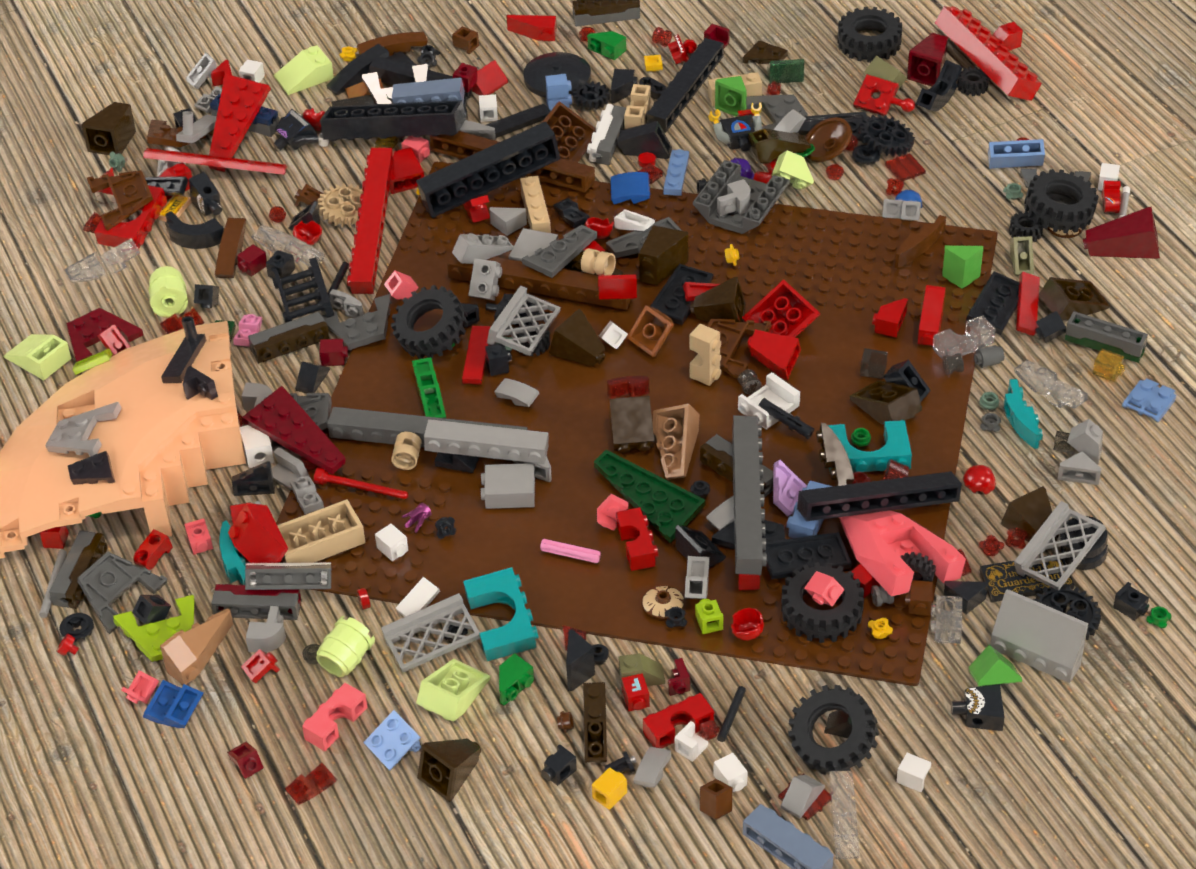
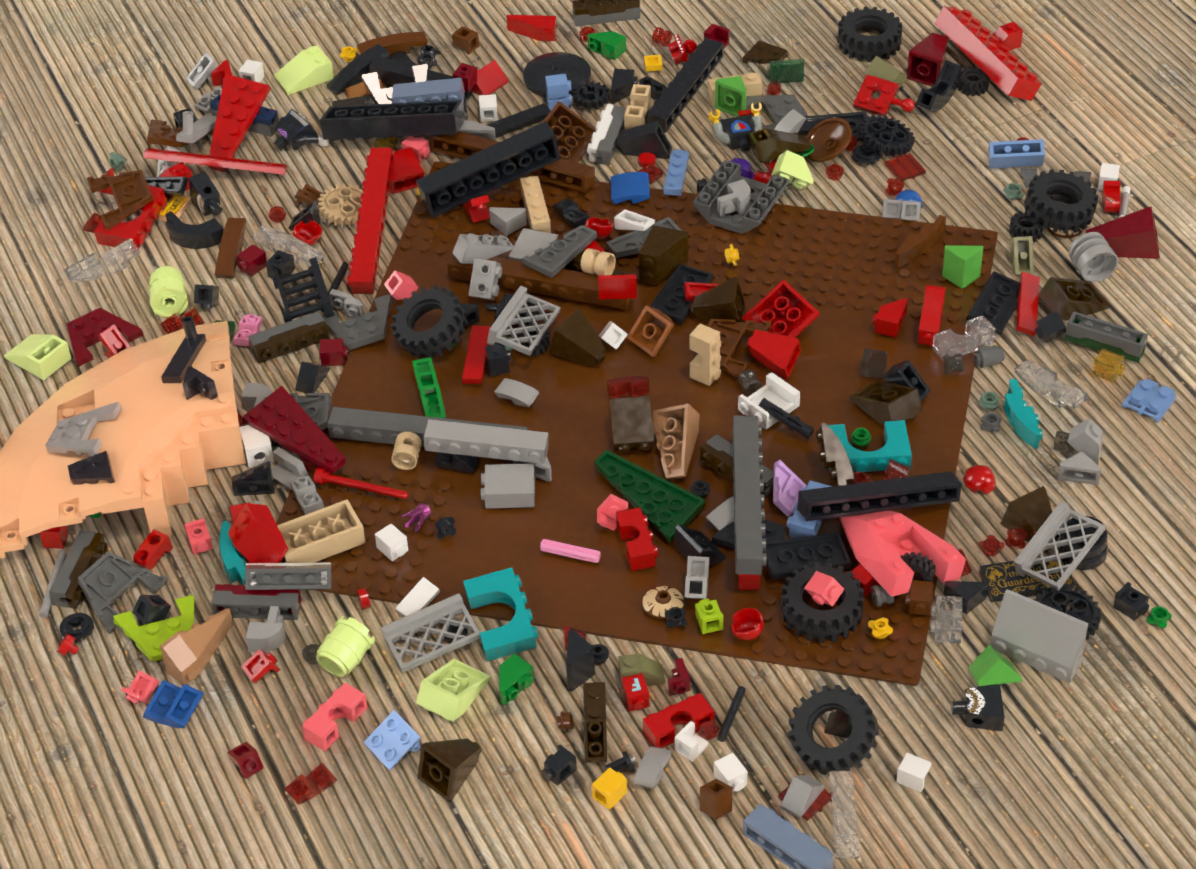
lime tile [72,349,113,375] -> none
dark brown slope [81,102,136,155] -> none
red hair [302,108,325,131] -> none
none -> light grey wheel [1069,232,1118,282]

